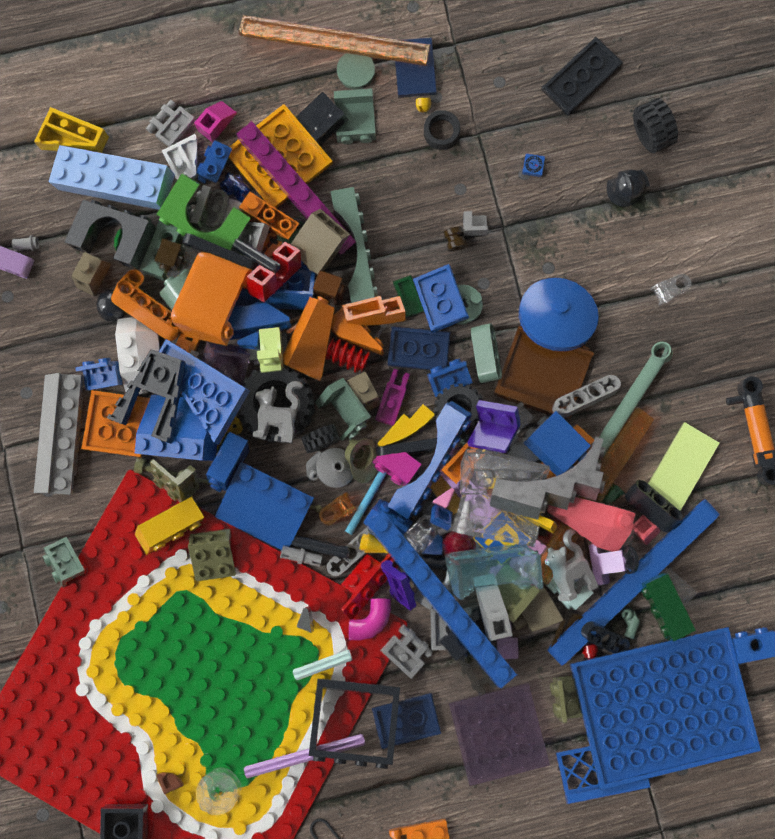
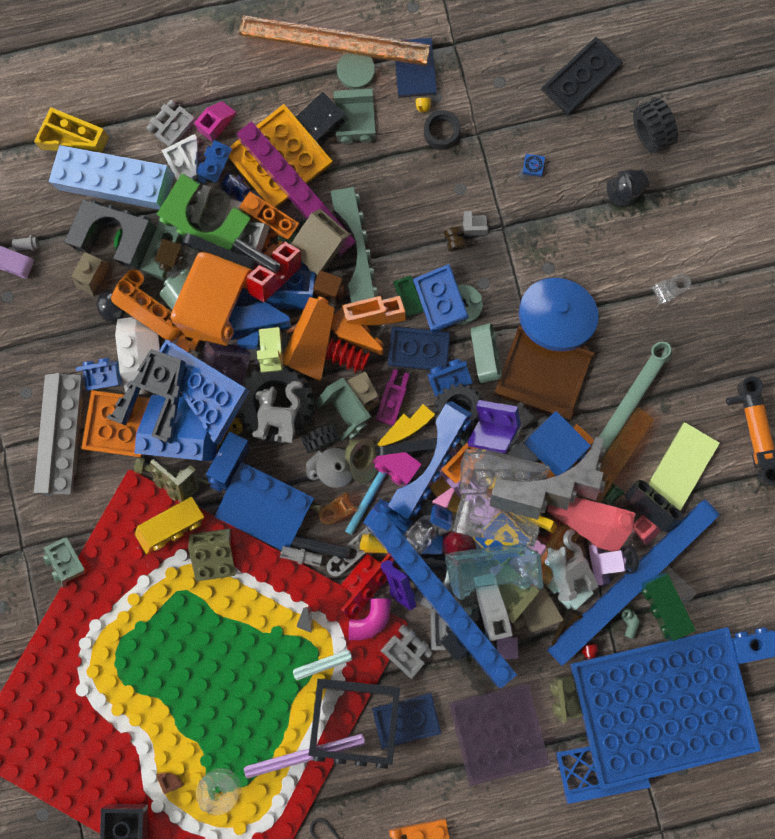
light grey beam [552,375,621,418] -> none
black beam [581,621,630,653] -> none

